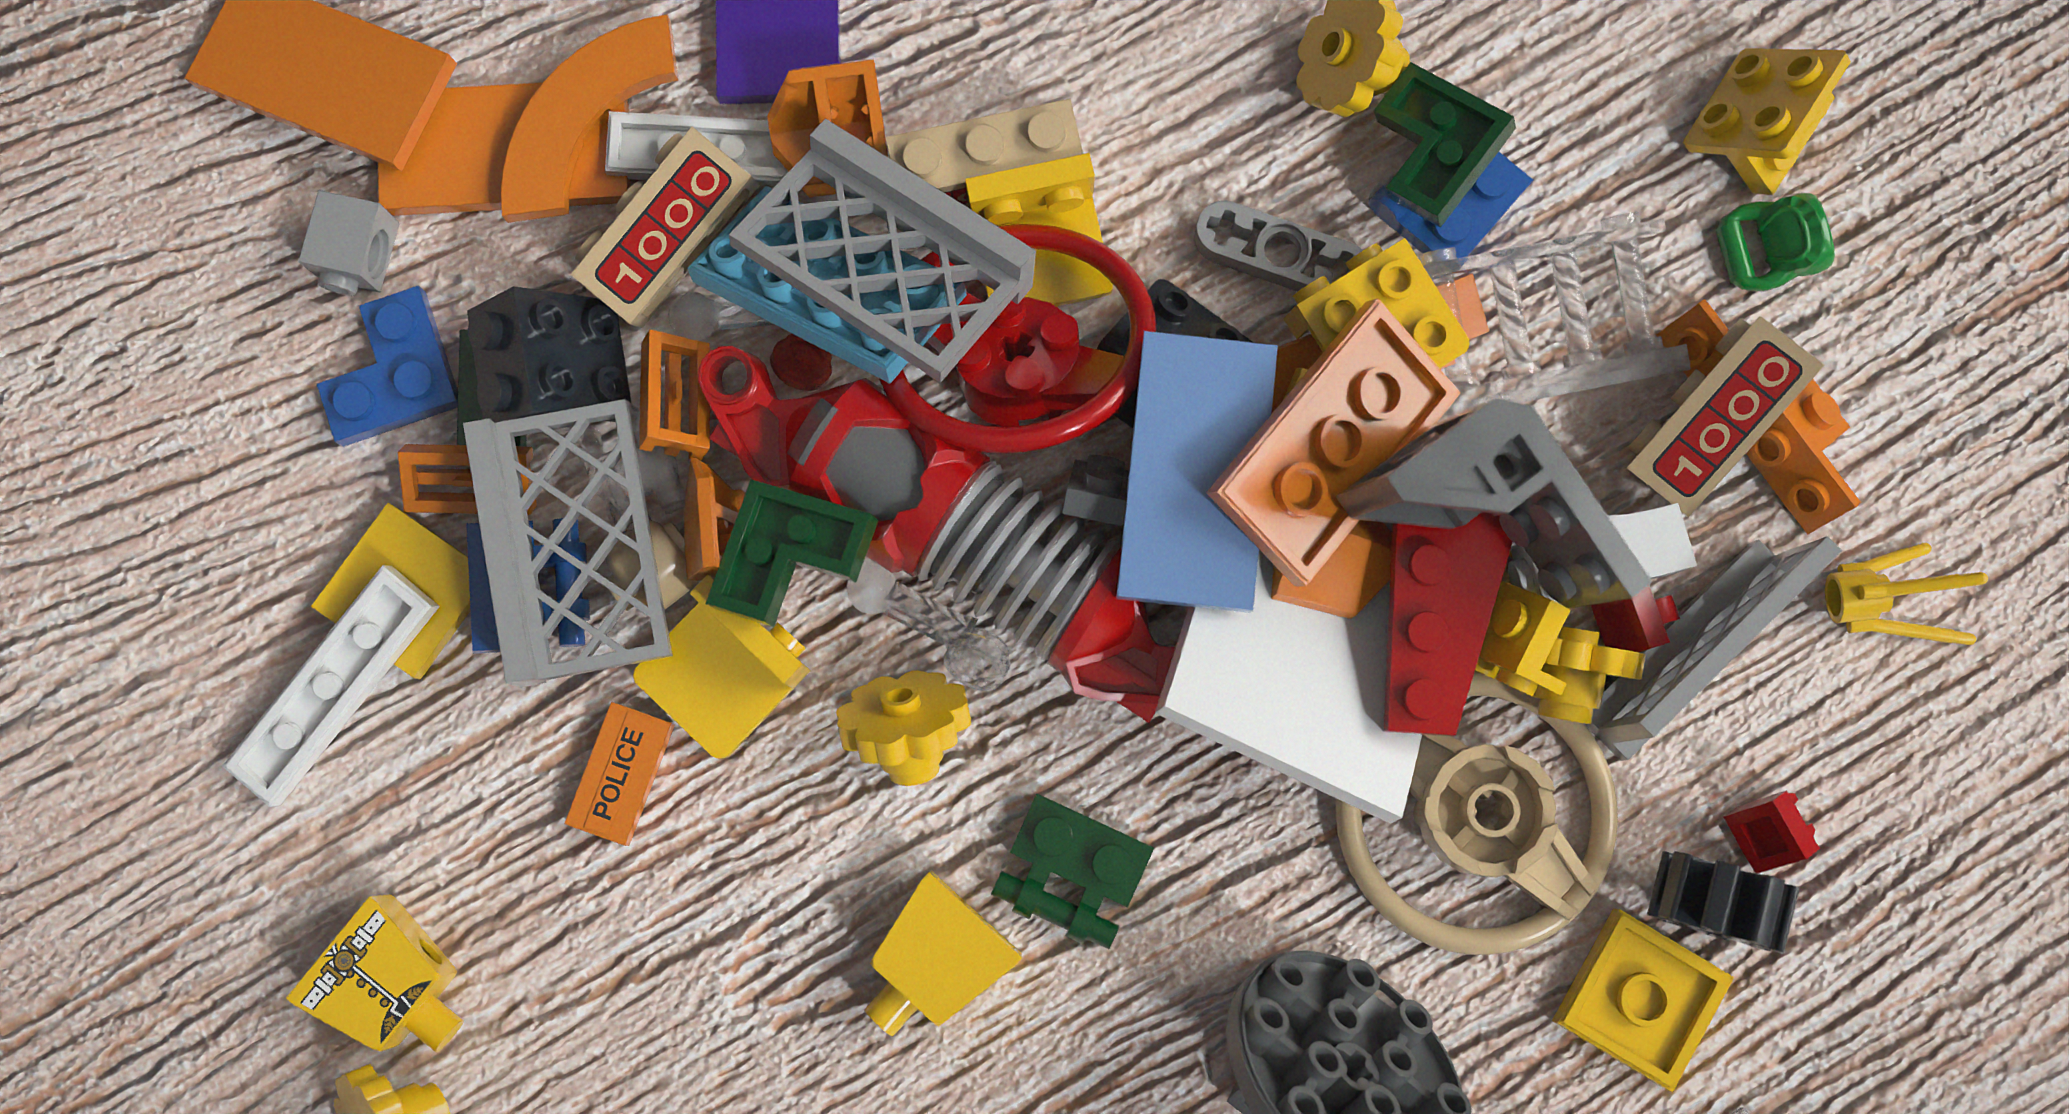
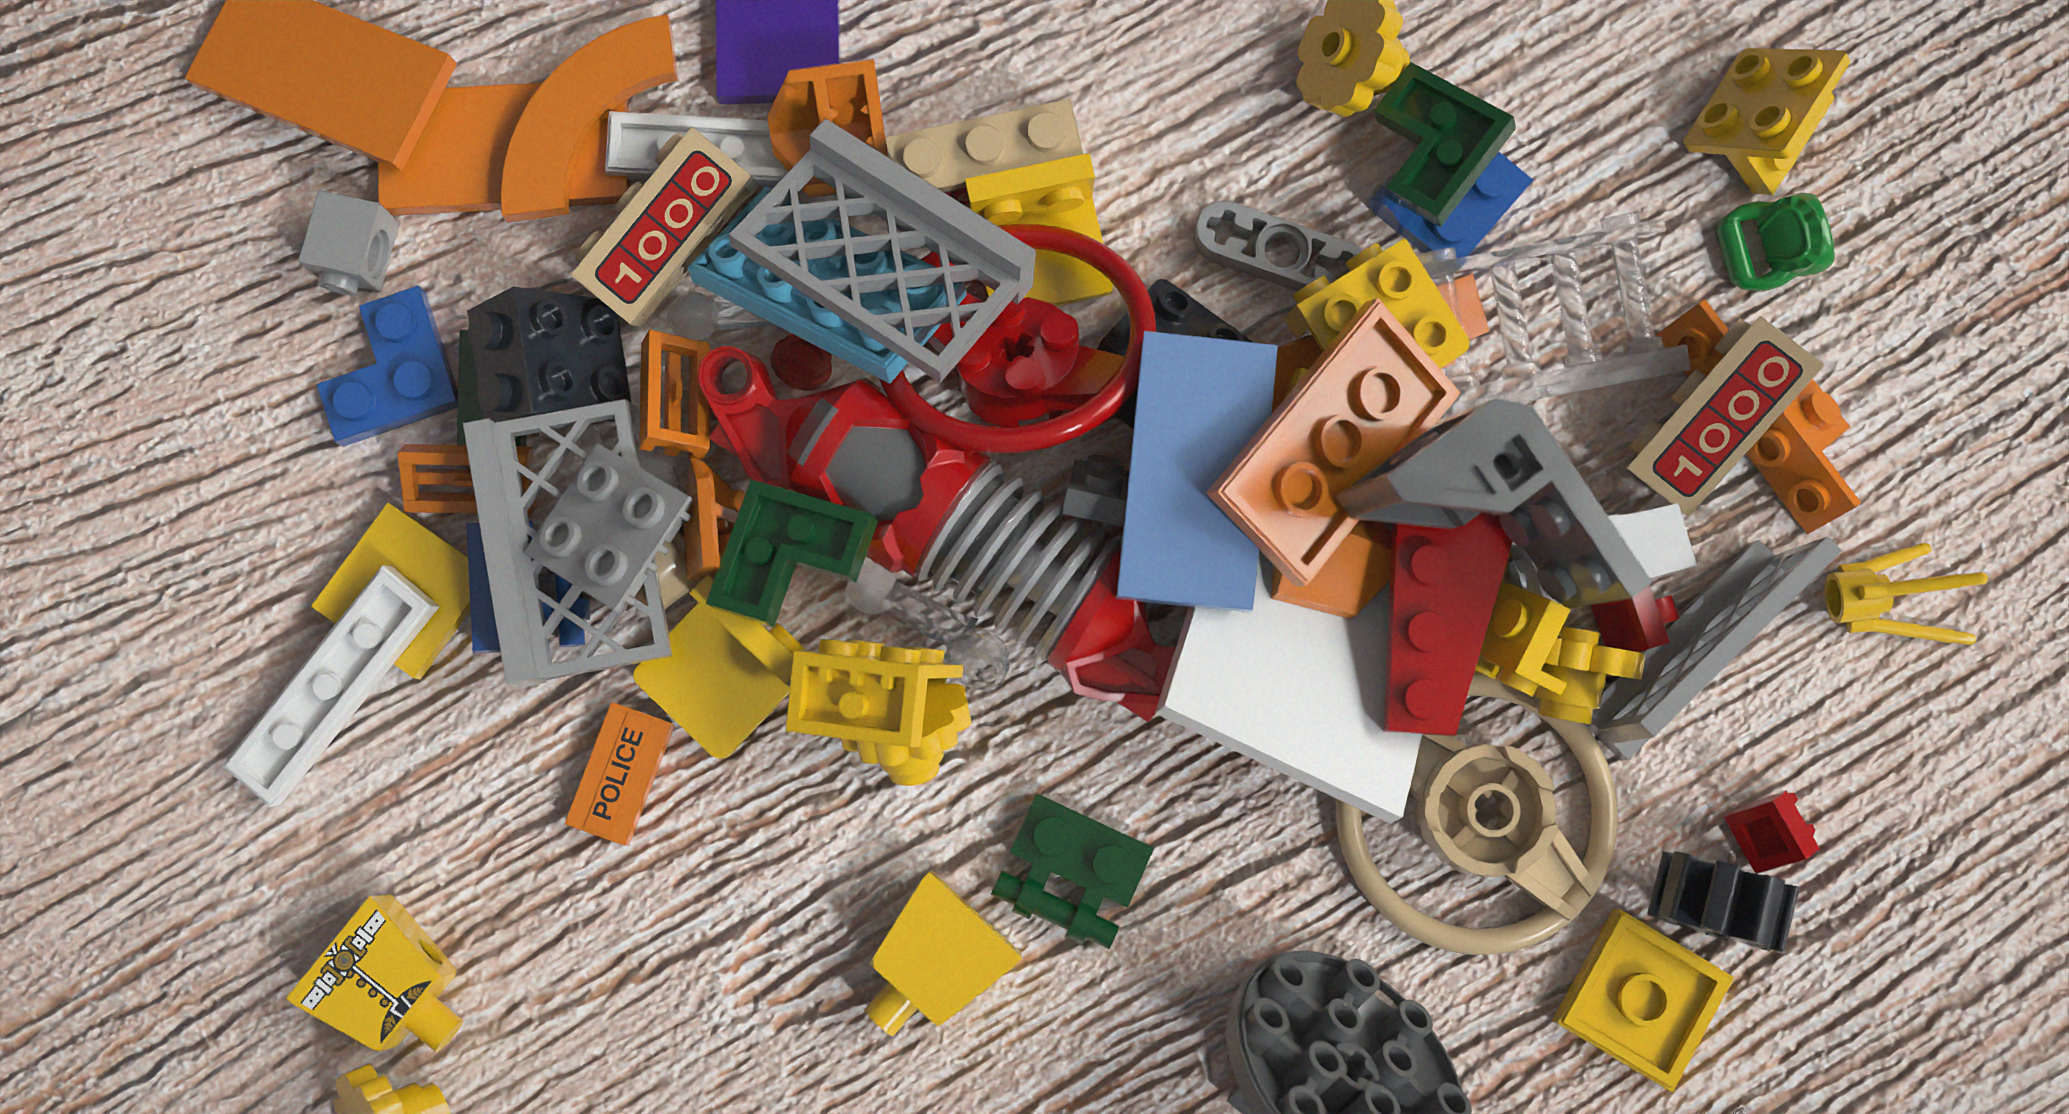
none -> light grey hinge [524,443,693,614]
none -> yellow bracket [786,639,964,748]

